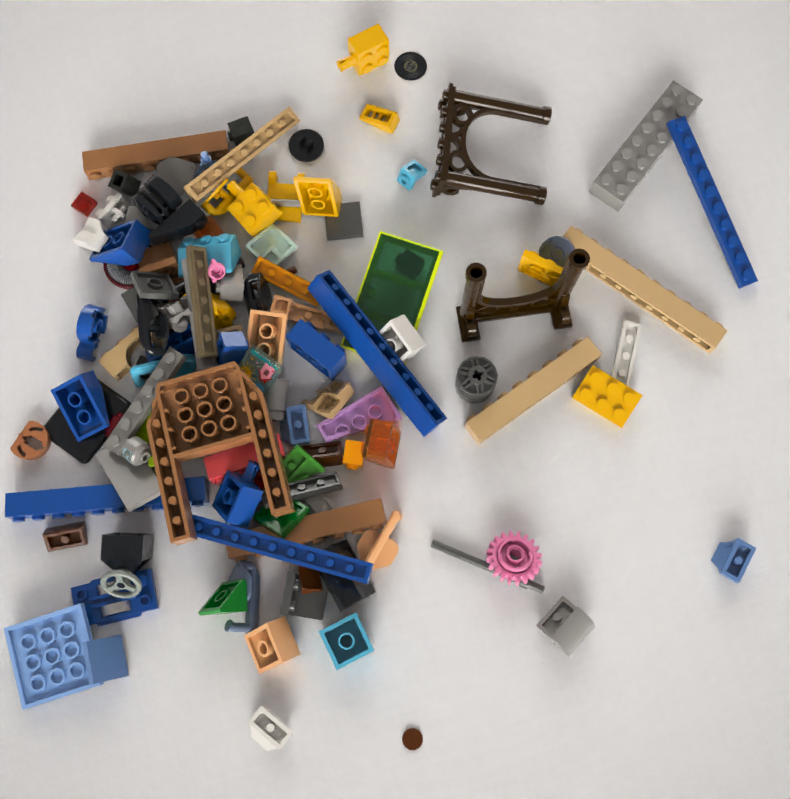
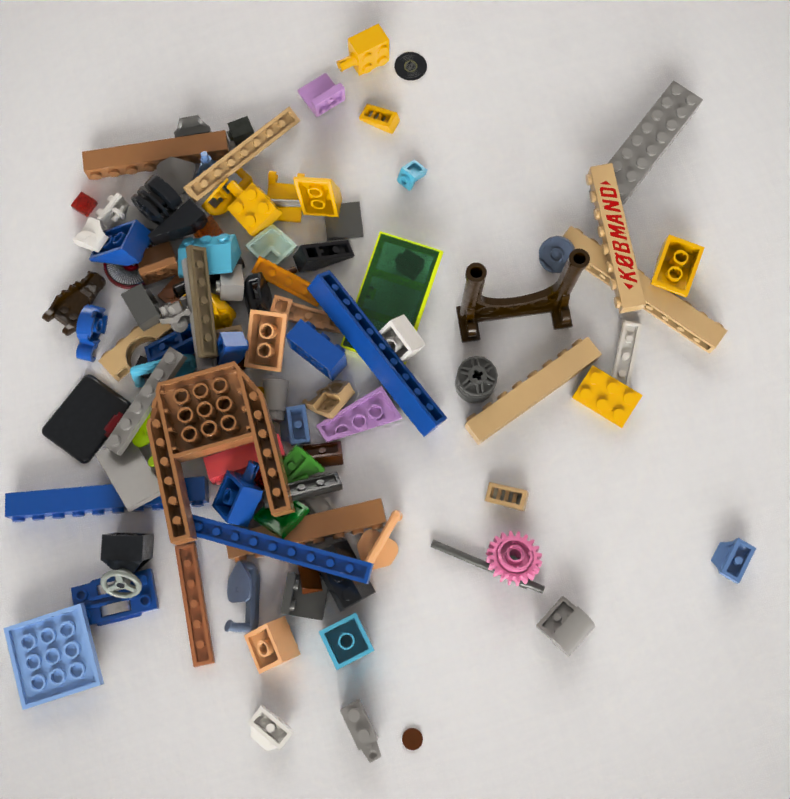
nougat piece [10,421,51,461] -> none
reddish brown slope [42,521,88,552] -> none
blue slope [51,370,110,442] -> none
medium blue tile [82,635,129,685] -> none
pearl dark grey brick [108,169,141,197] -> none
light grey head [121,436,151,466] -> none
dark grey tile [130,271,179,300] -> none
black piece [136,293,169,356] -> none
green slope [198,579,248,616] -> none
bright pink piece [208,259,226,283] -> none
clear light blue tile [238,345,284,397] -> none
black piece [289,129,324,162] -> none
light orange brick [342,440,366,471] -> none
clear orange slope [361,419,402,469] -> none
dark brown arch [430,83,552,205] -> none
yellow plate [517,249,563,286] -> none
blue plate [666,116,758,289] -> none
none -> dark brown animal [42,271,106,336]
none -> dark grey slope [174,115,212,138]
none -> nougat tile [175,542,215,667]
none -> black slope [293,240,355,273]
none -> lavender bracket [298,73,346,117]
none -> light grey hinge [340,699,381,762]
none -> tan slope [485,482,529,512]
none -> tan brick [586,163,646,314]
none -> yellow slope [651,234,705,297]

